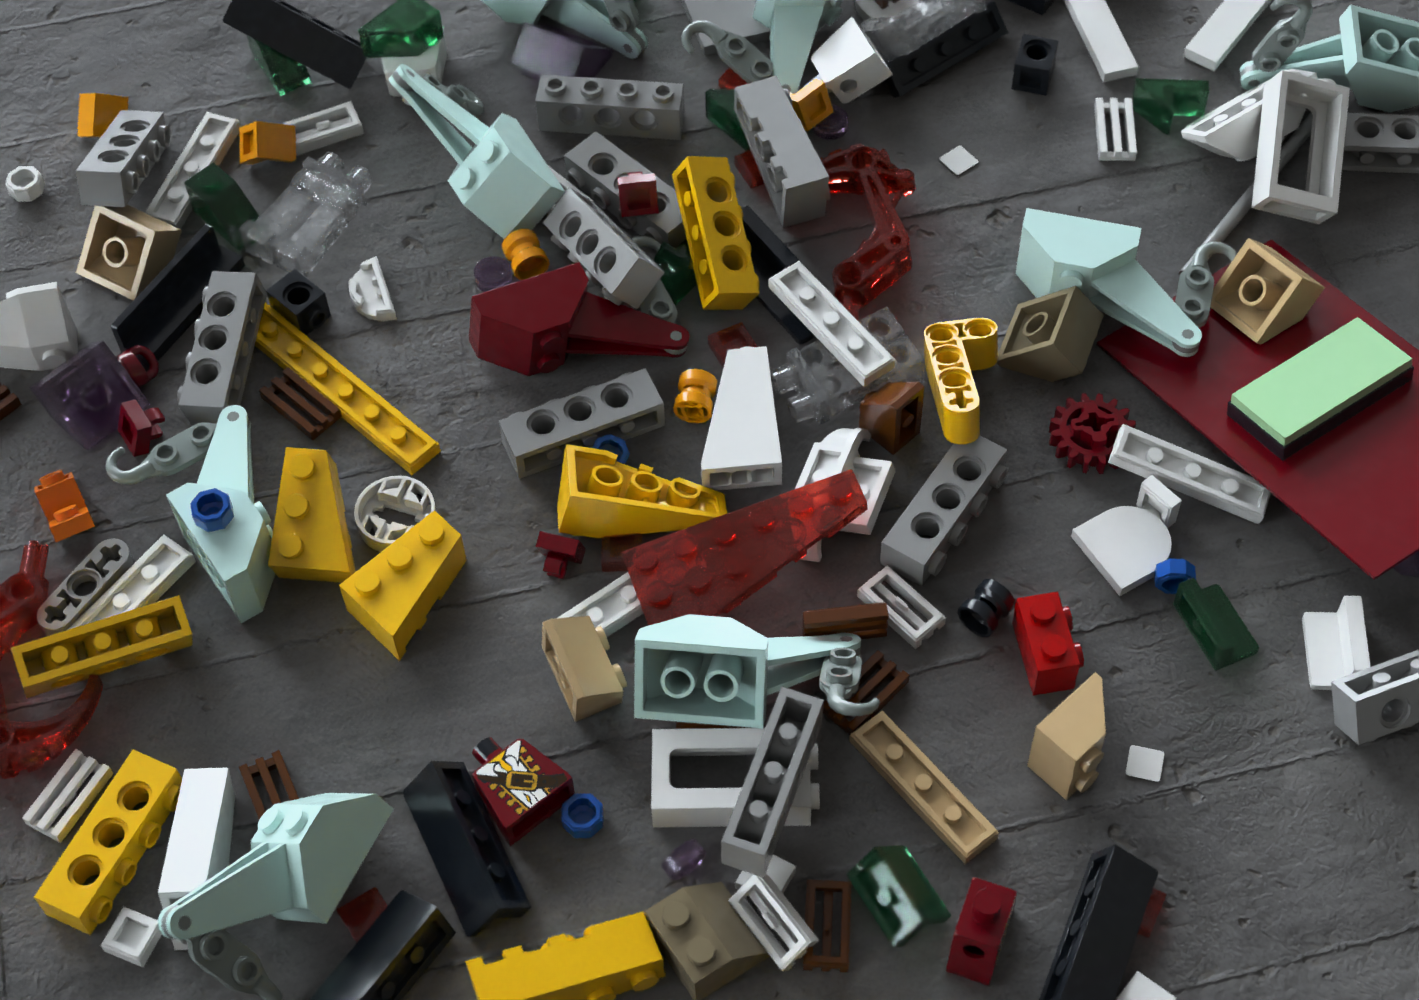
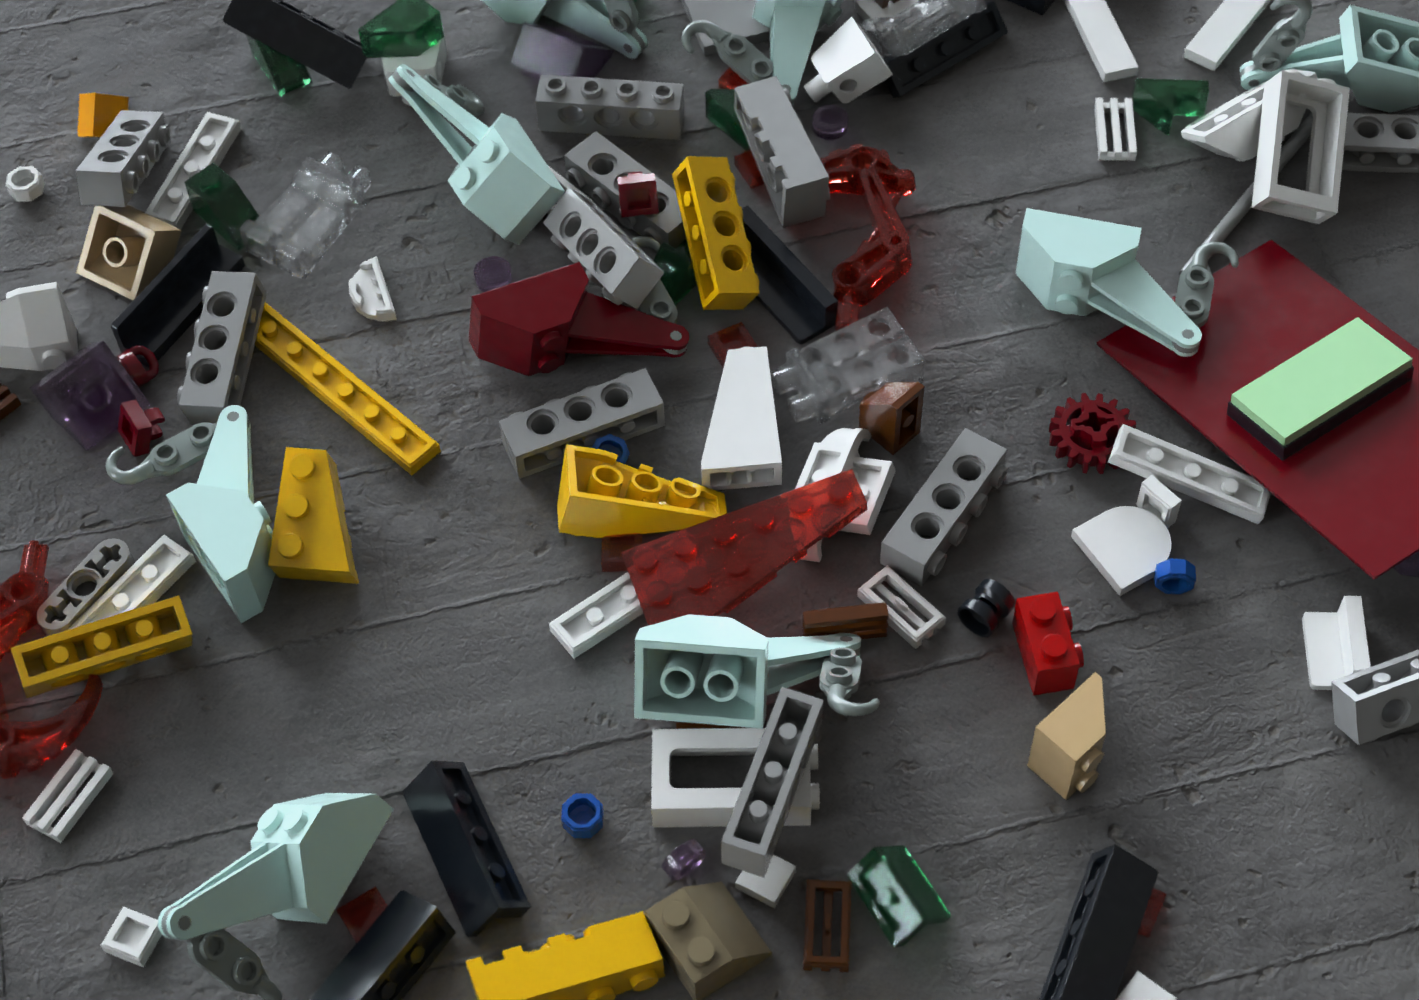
orange slope [34,470,95,543] -> none
yellow brick [34,749,182,936] -> none
white slope [158,768,235,950] -> none
blue tile [190,488,234,532] -> none
light orange panel [239,121,296,165] -> none
reddish brown tile [239,750,299,820] -> none
reddish brown tile [259,367,342,440] -> none
black brick [266,269,331,335] -> none
white tile [283,101,364,156] -> none
yellow wedge [339,510,467,661] -> none
white piece [354,476,437,552] -> none
torso [472,737,575,847] -> none
light orange wheel [502,228,550,280] -> none
dark red tile [535,531,586,579] -> none
tan slope [542,616,627,722] -> none
light orange wheel [673,369,718,424] -> none
white tile [728,873,819,971] -> none
white tile [768,261,896,387] -> none
light orange panel [789,78,834,131] -> none
reddish brown tile [823,650,910,735] -> none
tan tile [849,710,999,864] -> none
yellow beam [924,318,998,444] -> none
white sticker [939,146,978,175] -> none
dark red torso [946,877,1017,986] -> none
dark tan slope [997,286,1104,382] -> none
black brick [1011,34,1058,96] -> none
white sticker [1126,745,1164,782] -> none
clear green panel [1173,578,1259,671] -> none
tan slope [1210,238,1325,345] -> none

